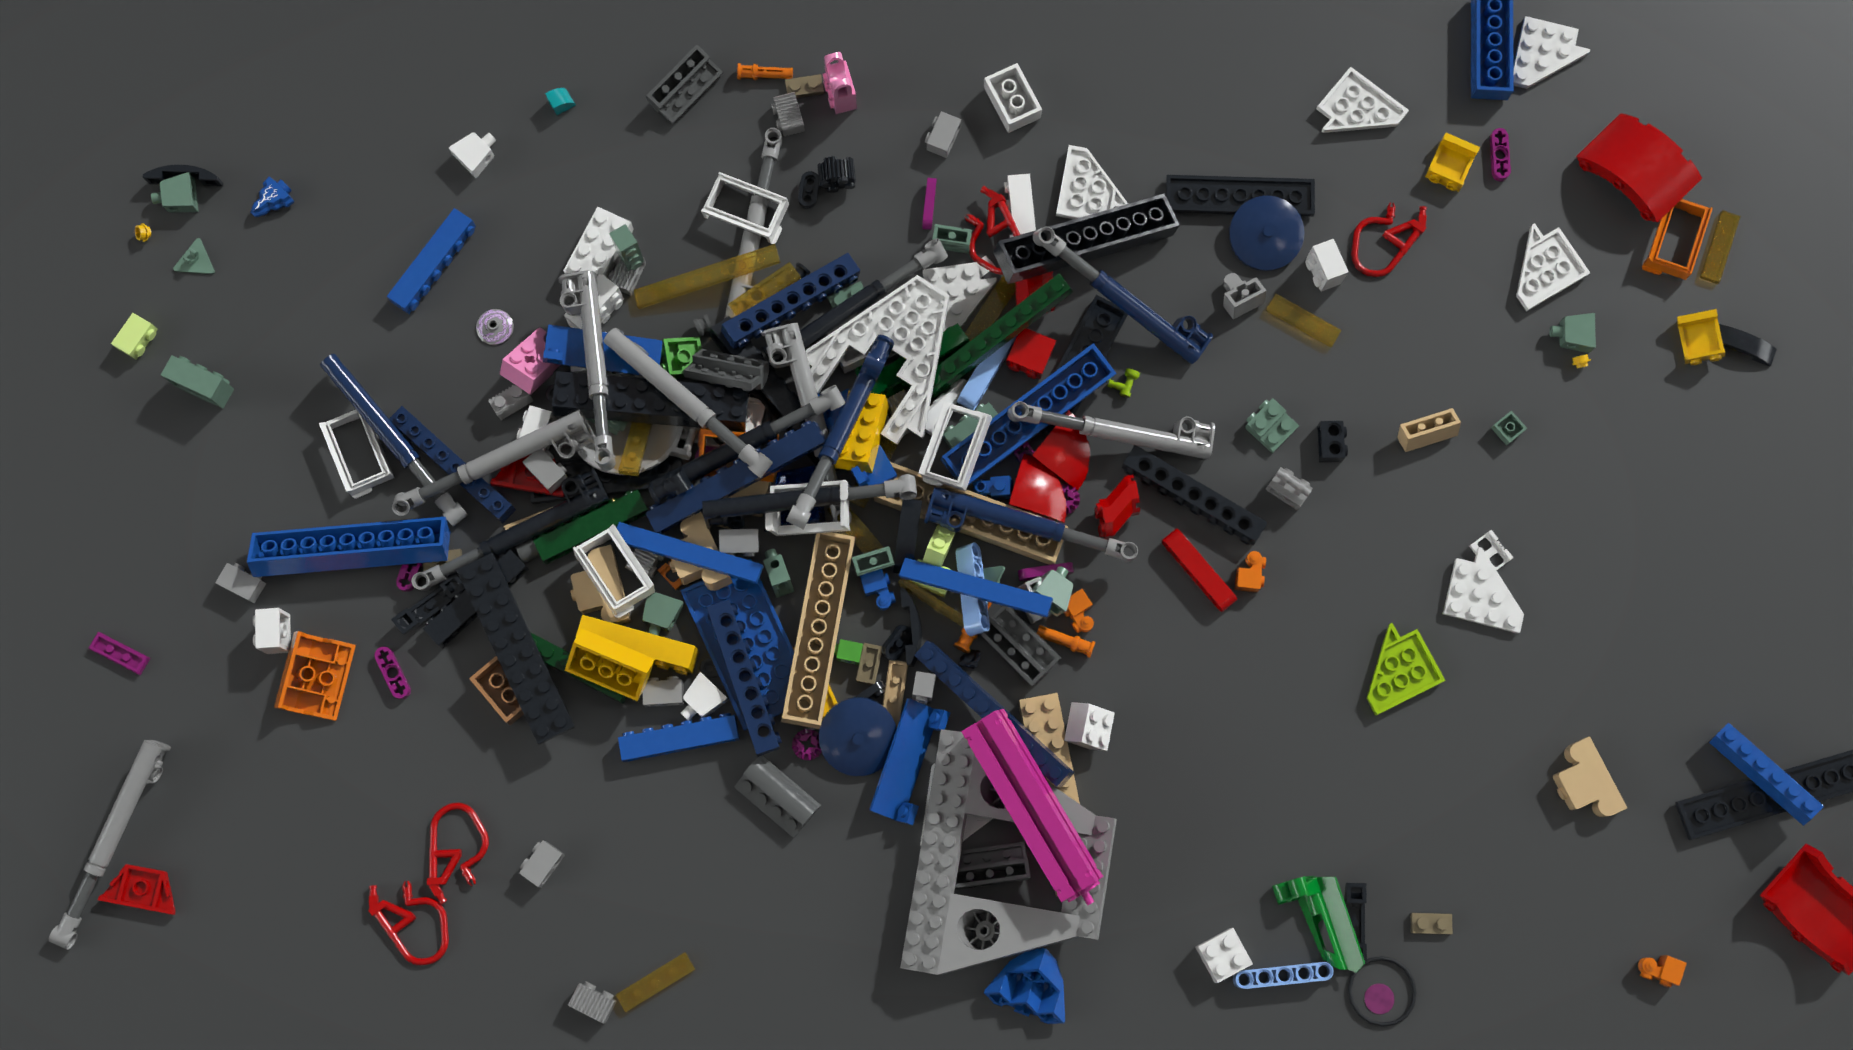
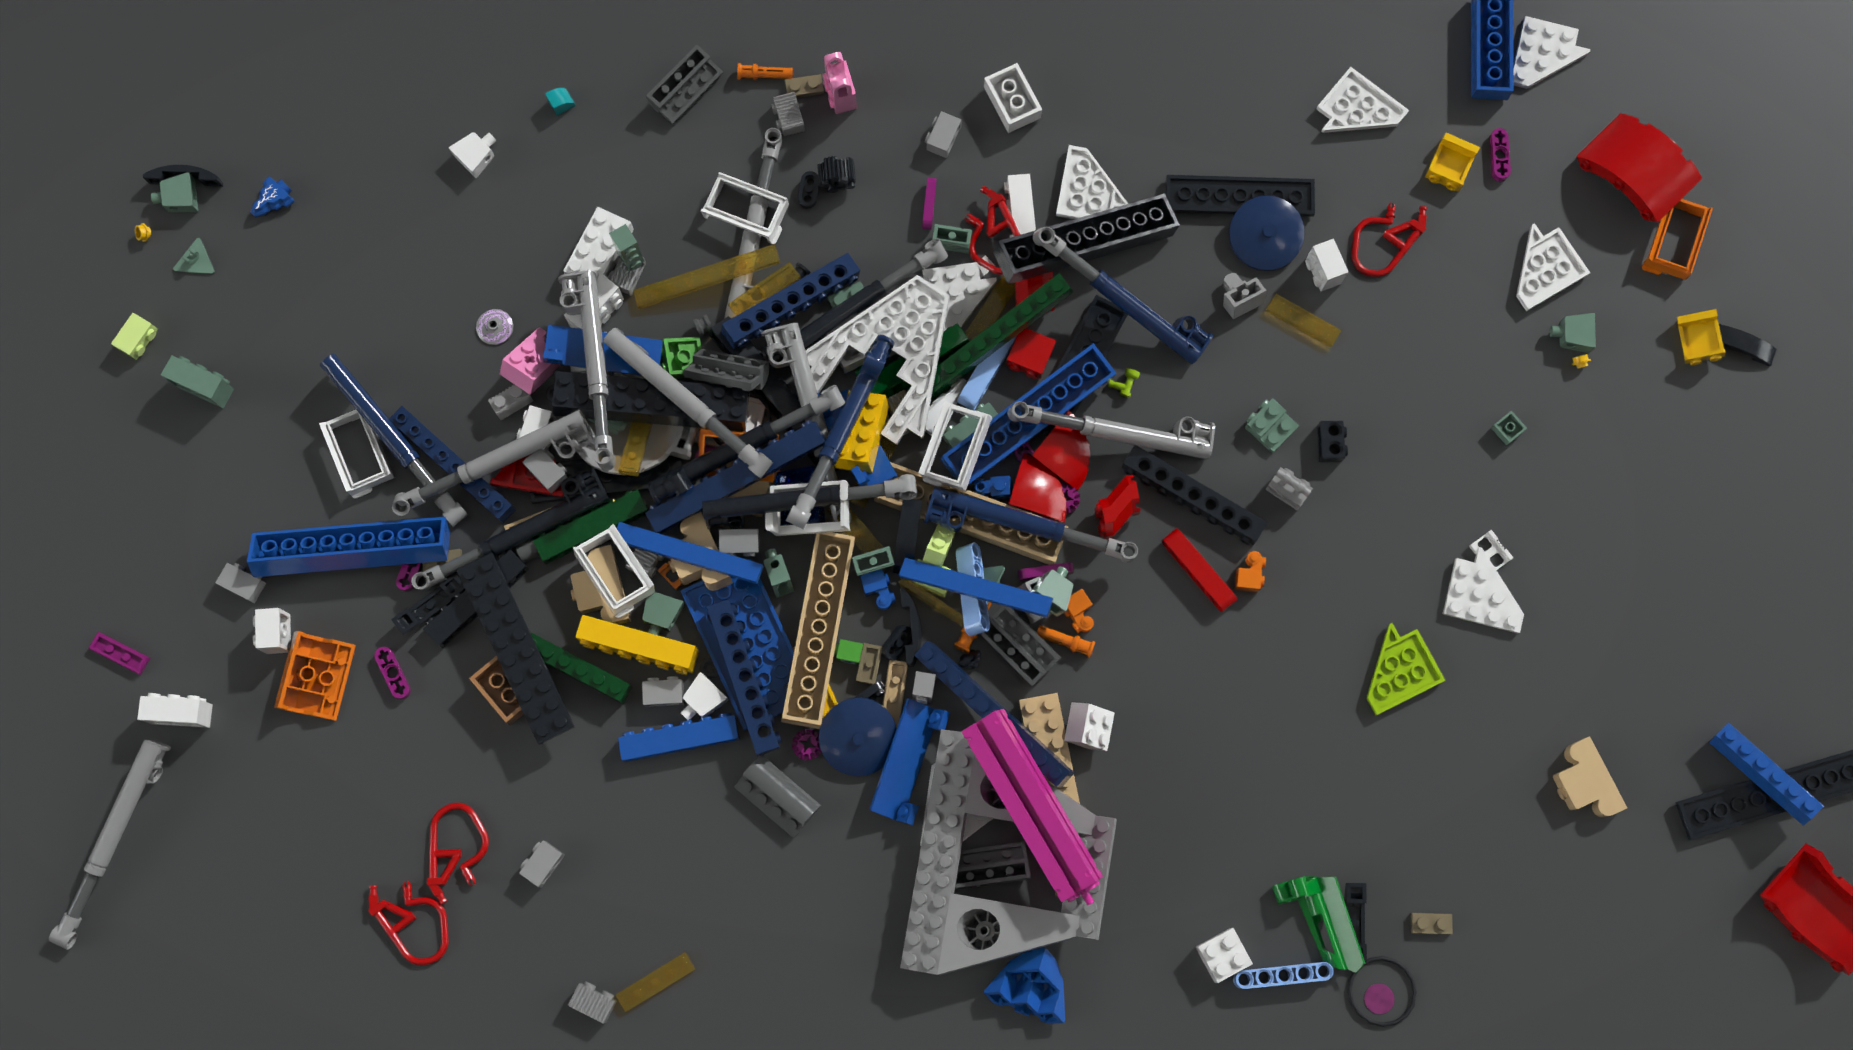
red wing [98,864,176,915] -> none
blue brick [386,208,476,314] -> none
yellow brick [565,629,655,701] -> none
tan brick [1397,408,1461,452] -> none
orange brick [1638,955,1687,988] -> none
clear yellow tile [1700,210,1741,284] -> none
none -> white brick [137,693,213,728]

